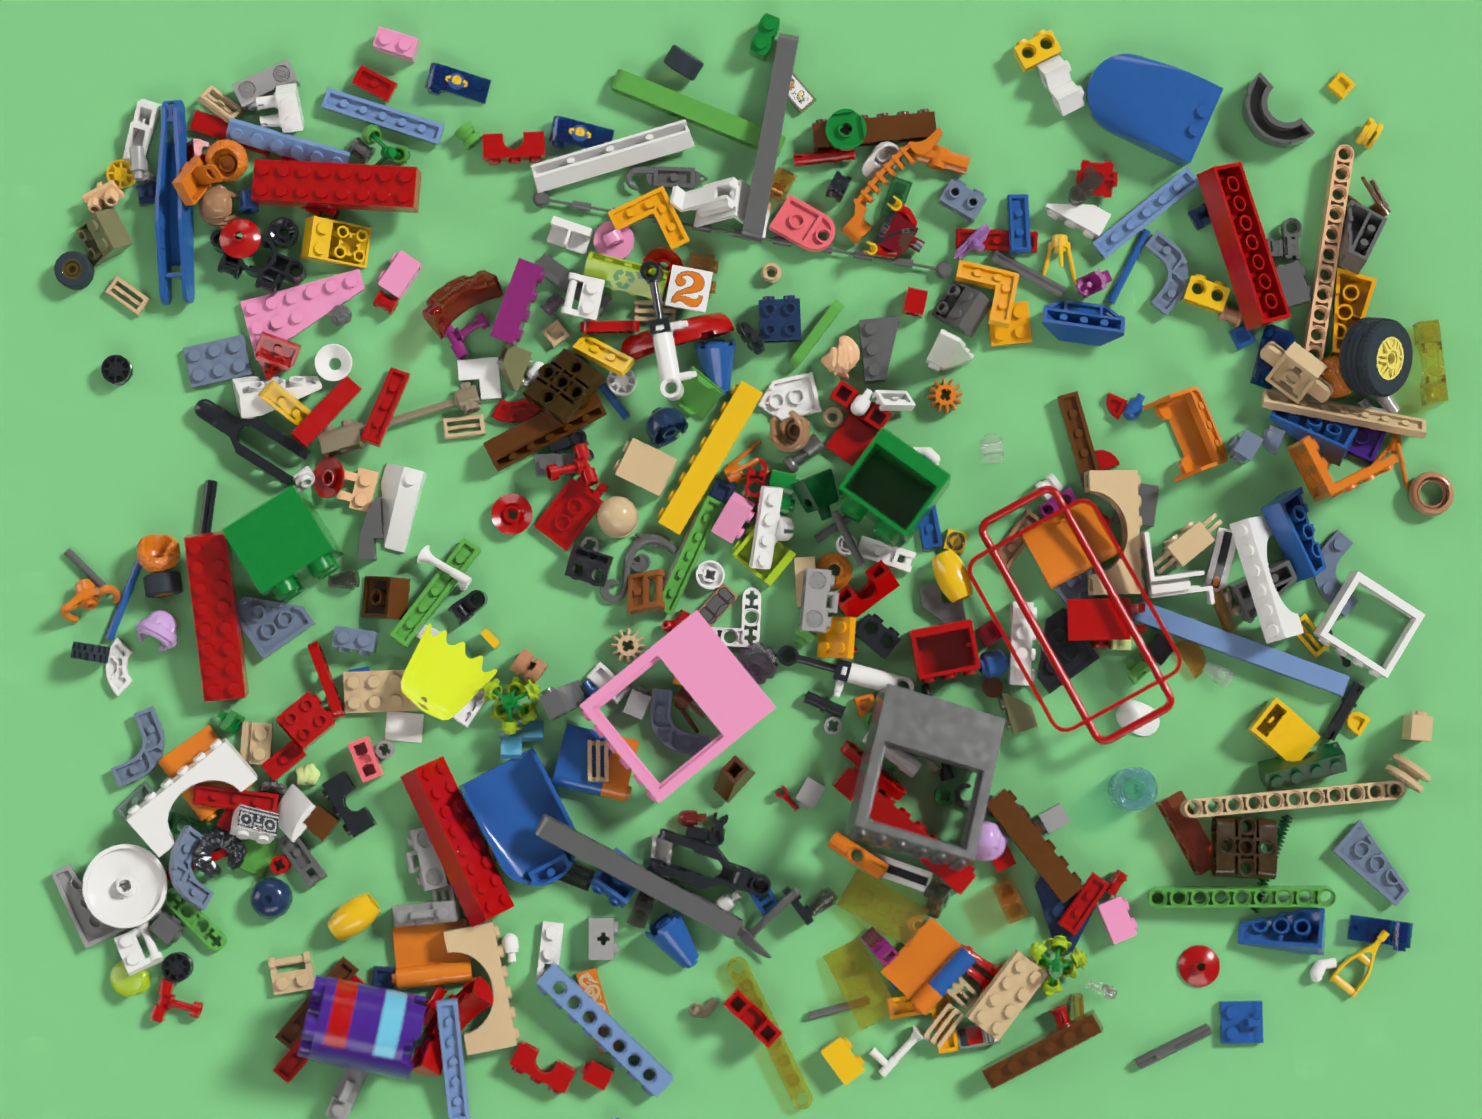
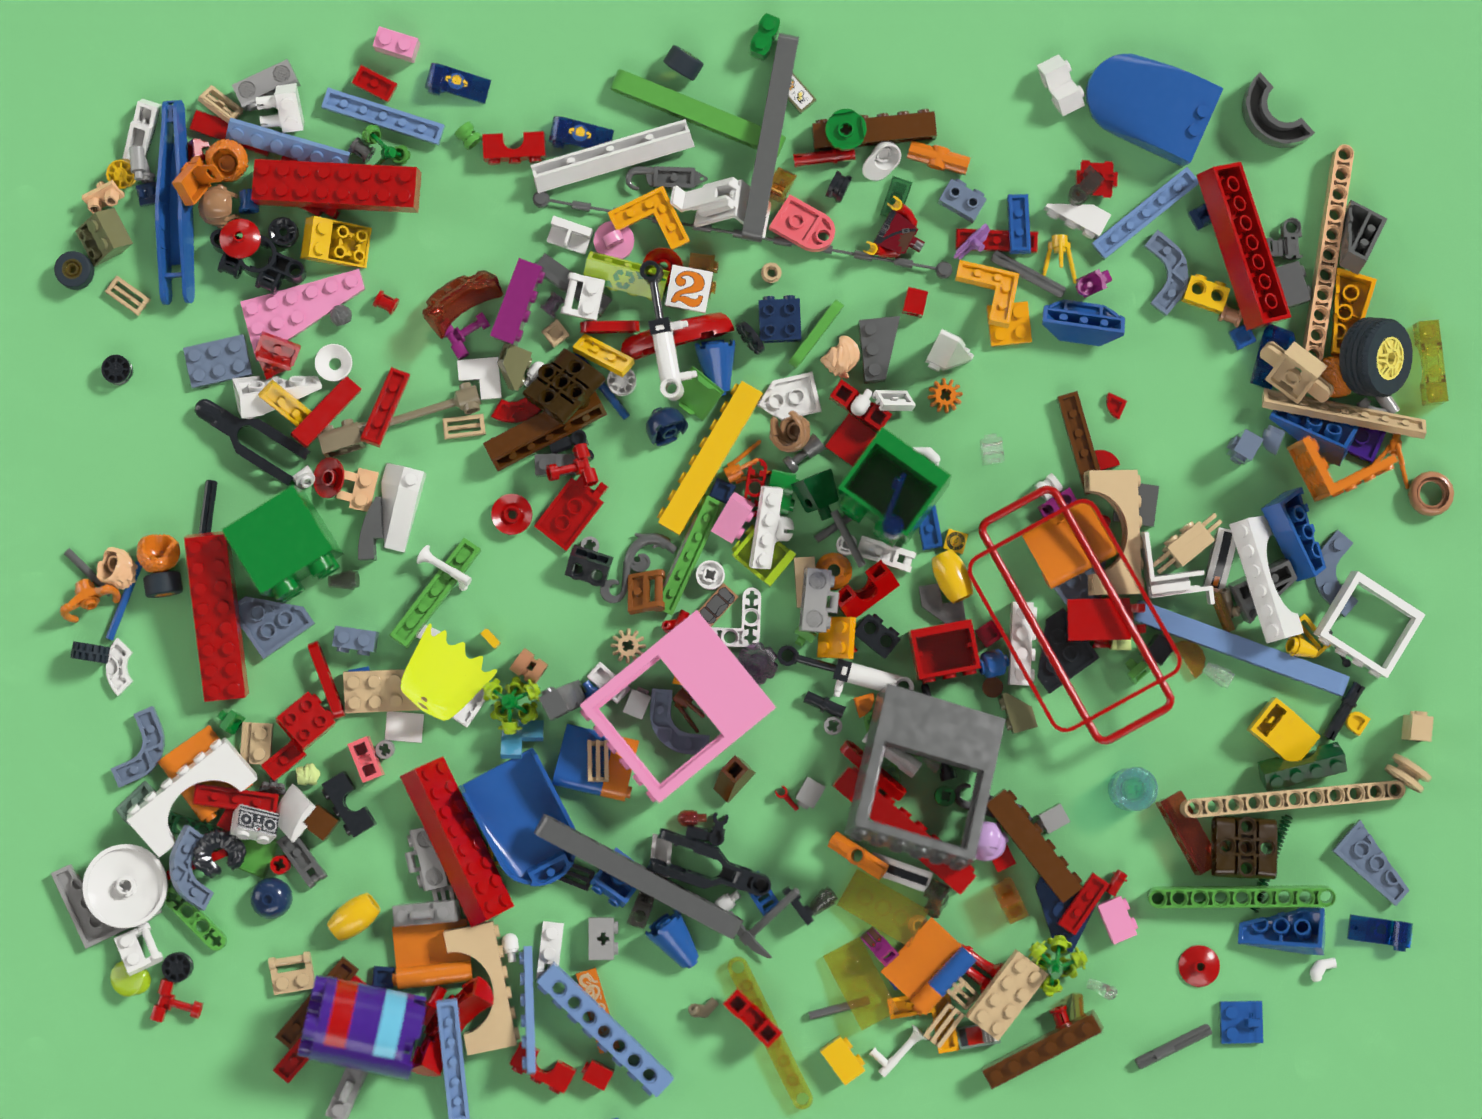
lavender helmet [135,610,178,652] -> none
dark grey brick [149,911,184,944] -> none
reddish brown slope [361,576,410,620] -> none
bright pink brick [378,250,423,300] -> none
black piece [448,590,488,626] -> none
tan tile [597,496,639,538] -> none
tan panel [613,438,678,498] -> none
tan tile [635,300,676,322] -> none
tan plate [823,407,844,428] -> none
orange piece [841,127,943,245] -> none
dark grey slope [932,280,992,337] -> none
medium nougat tile [991,509,1041,569] -> none
yellow brick [1013,29,1062,73] -> none
blue bar [1107,229,1151,305] -> none
white cap [1116,700,1160,736] -> none
blue cylinder [1123,393,1145,421] -> none
orange windscreen [1143,386,1228,482] -> none
yellow tile [1326,71,1356,101] -> none
yellow piece [1329,929,1390,998] -> none
reddish brown plant [1347,176,1391,217] -> none
yellow wheel [1355,117,1384,150] -> none
none -> light nougat hair [96,547,138,590]
none -> medium blue plate [519,946,536,1075]
none -> clear blue door [882,473,906,539]
none -> yellow cone [1285,636,1318,658]

